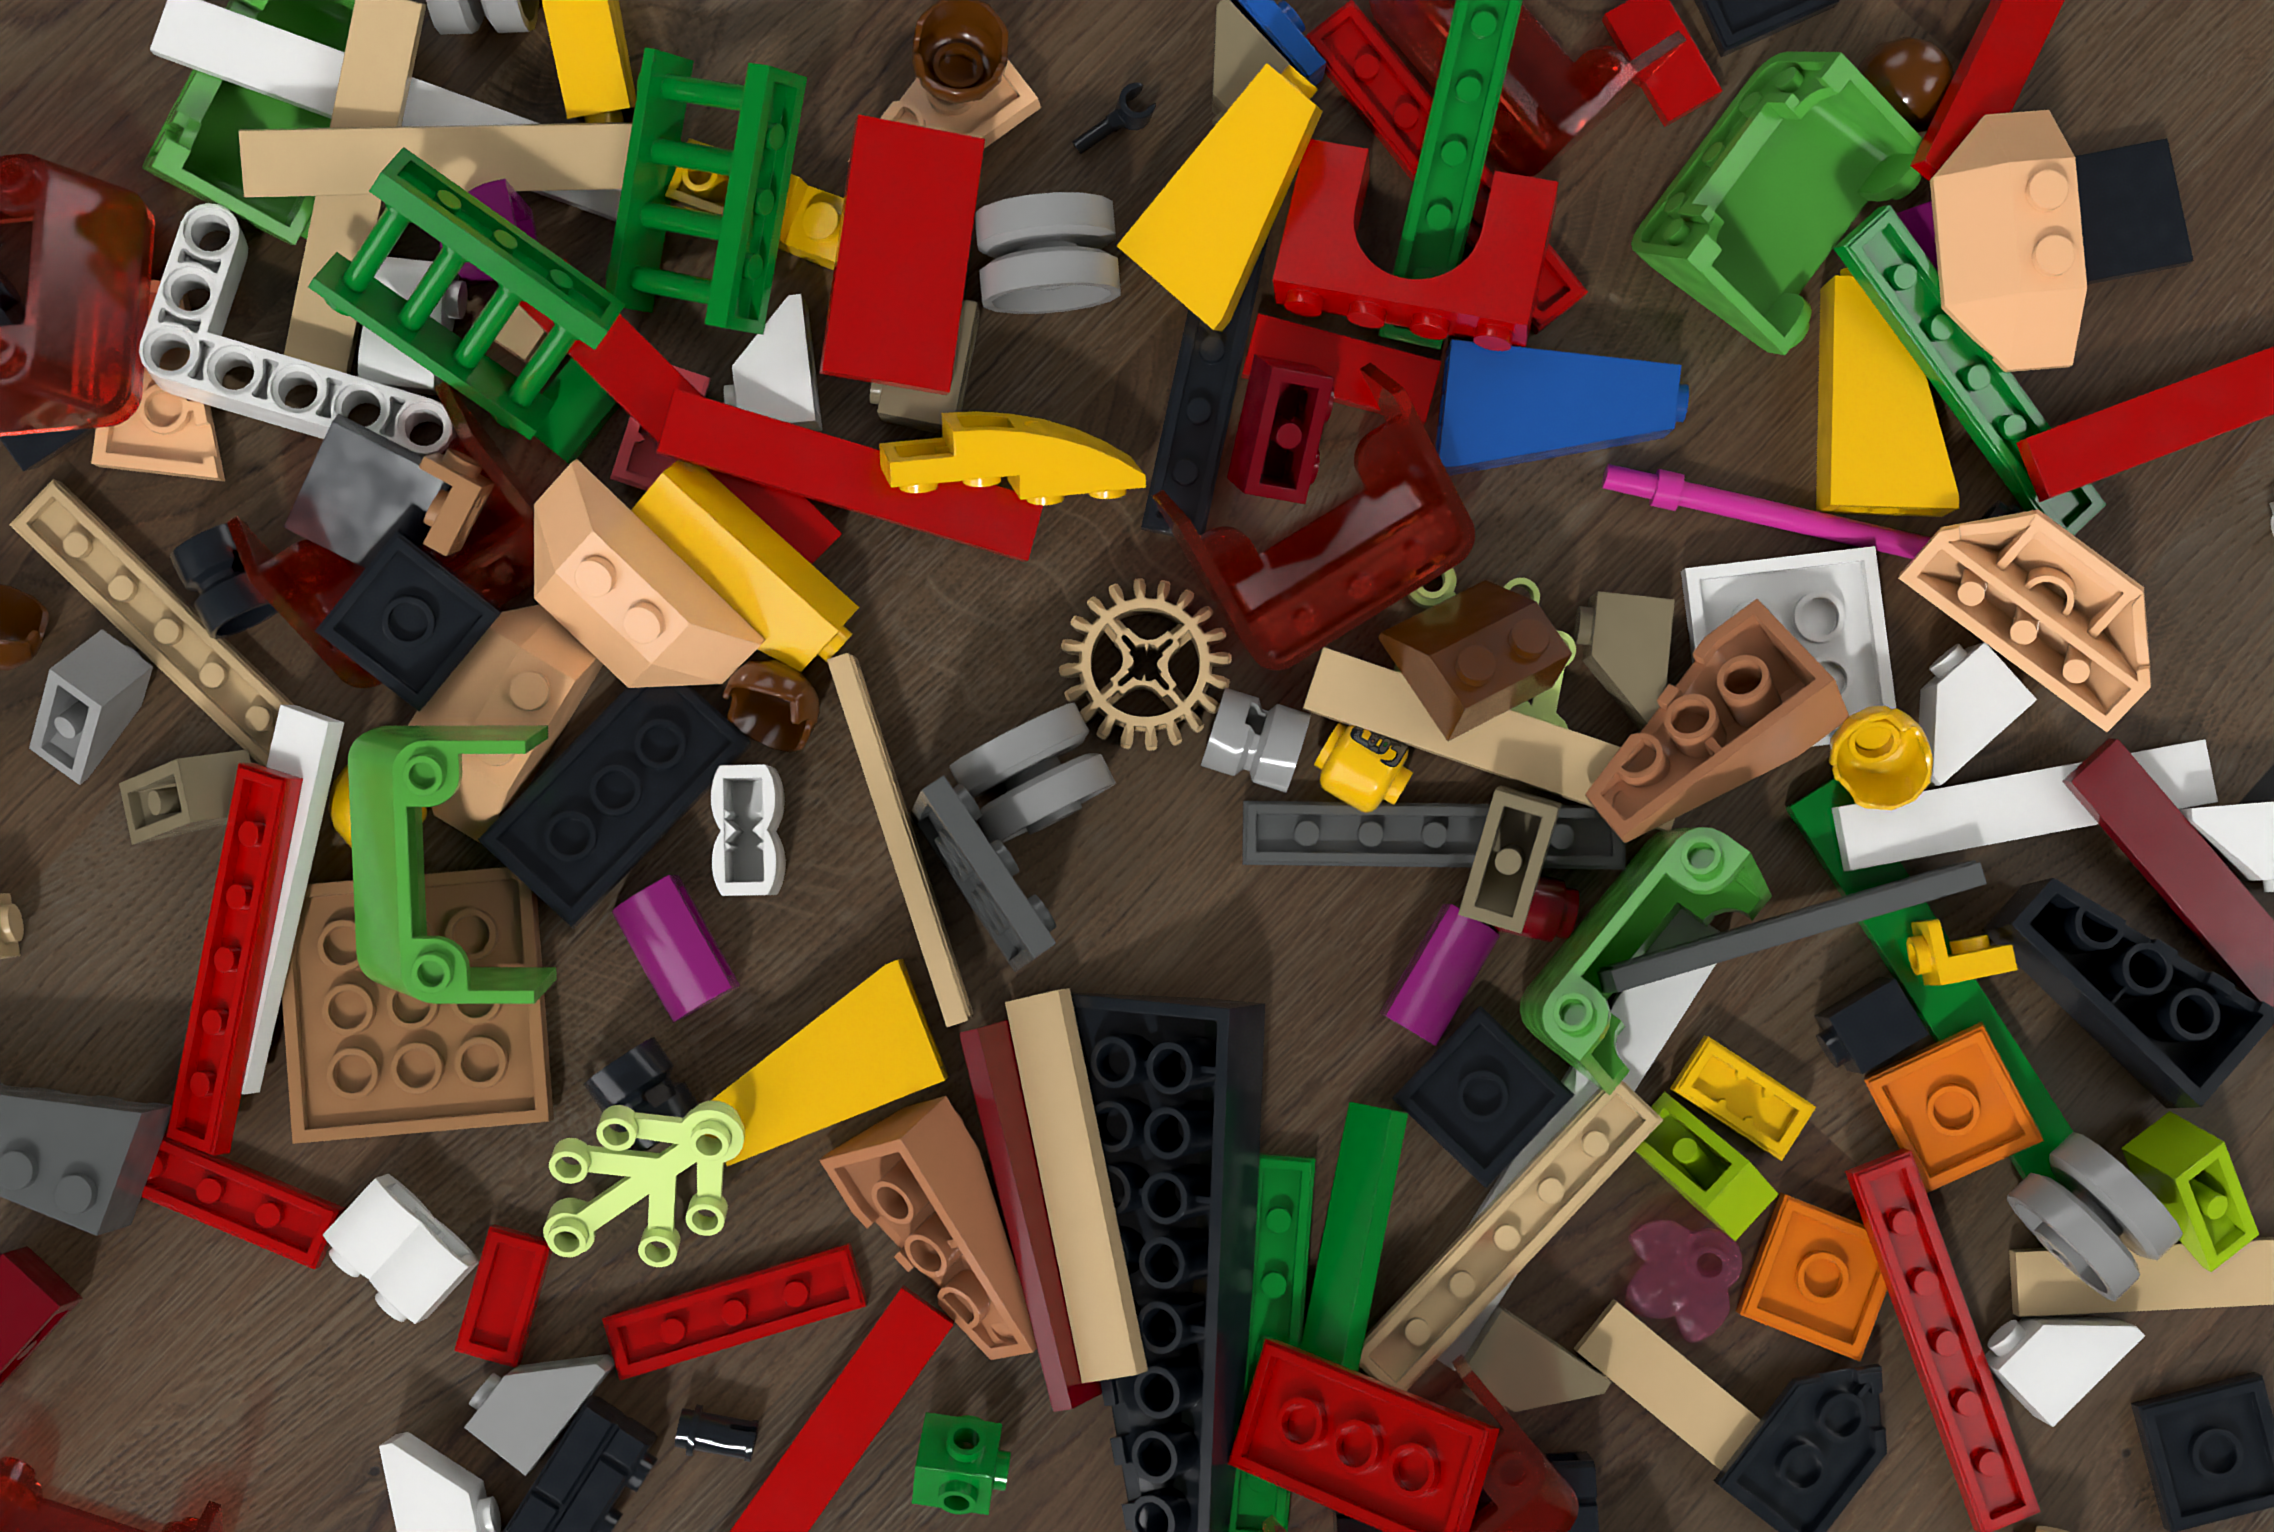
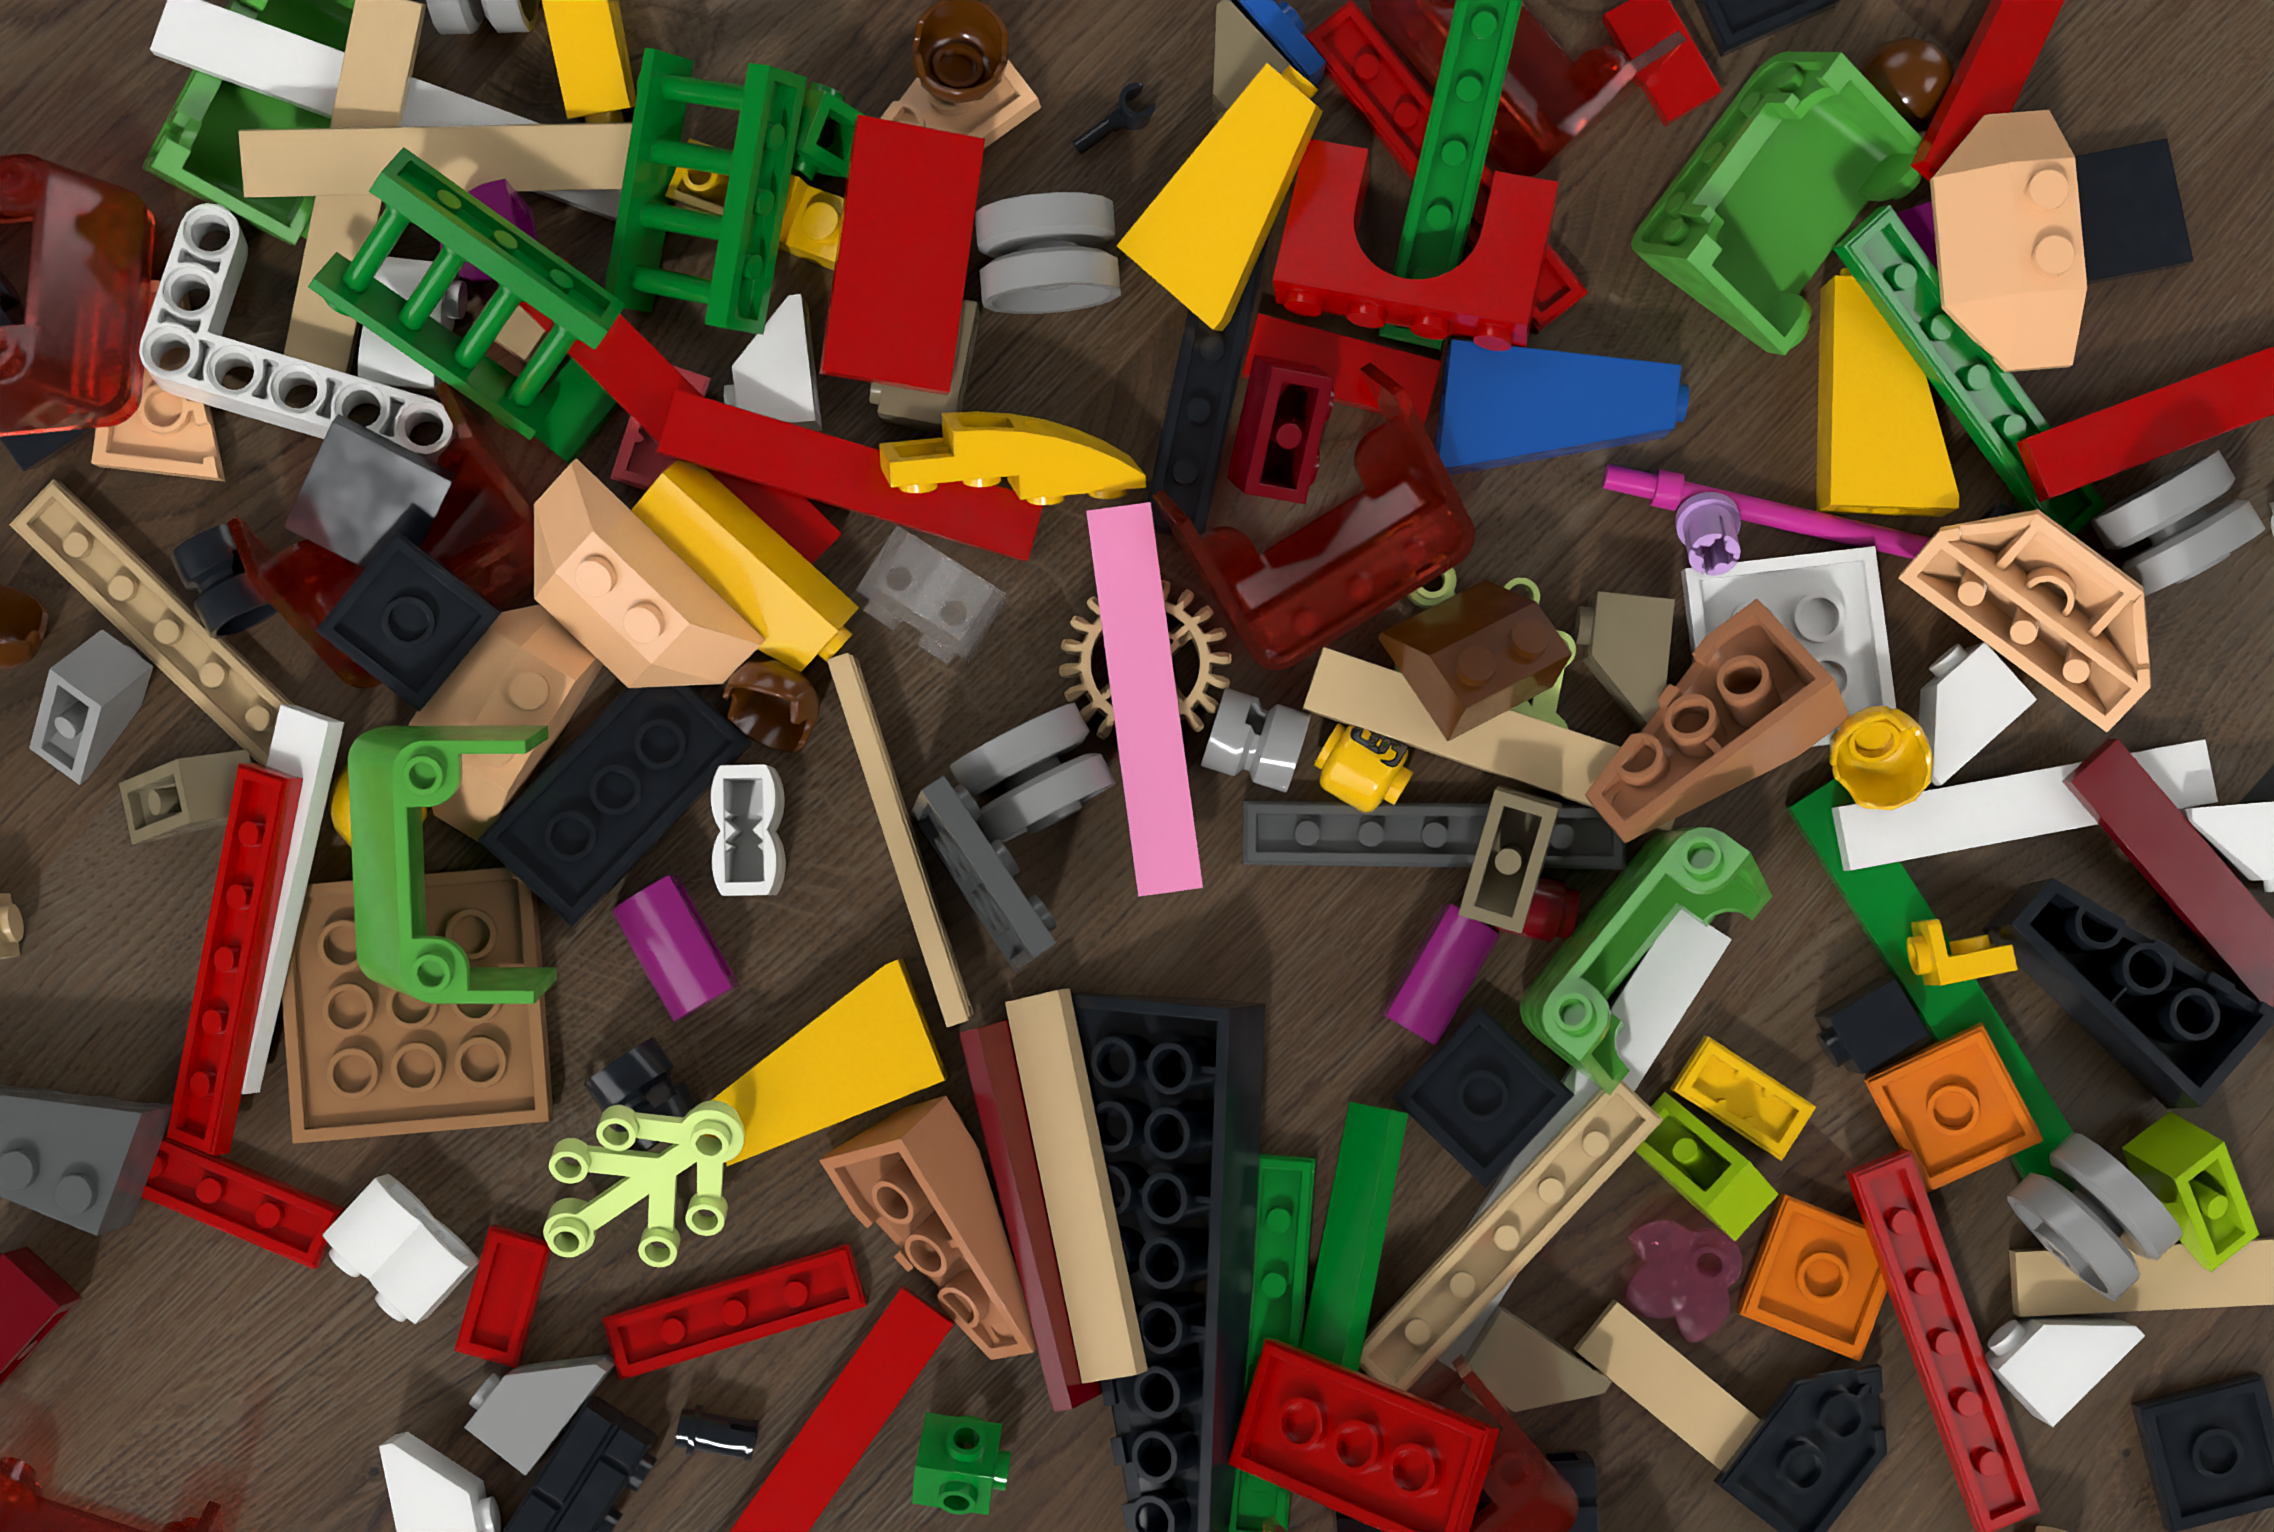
medium nougat bracket [419,448,495,556] -> none
dark grey tile [1597,860,1987,993] -> none
none -> green brick [791,82,866,181]
none -> clear brick [856,525,1009,665]
none -> bright pink tile [1086,502,1203,897]
none -> lavender bush [1675,492,1741,576]
none -> light grey wheel [2090,449,2265,596]

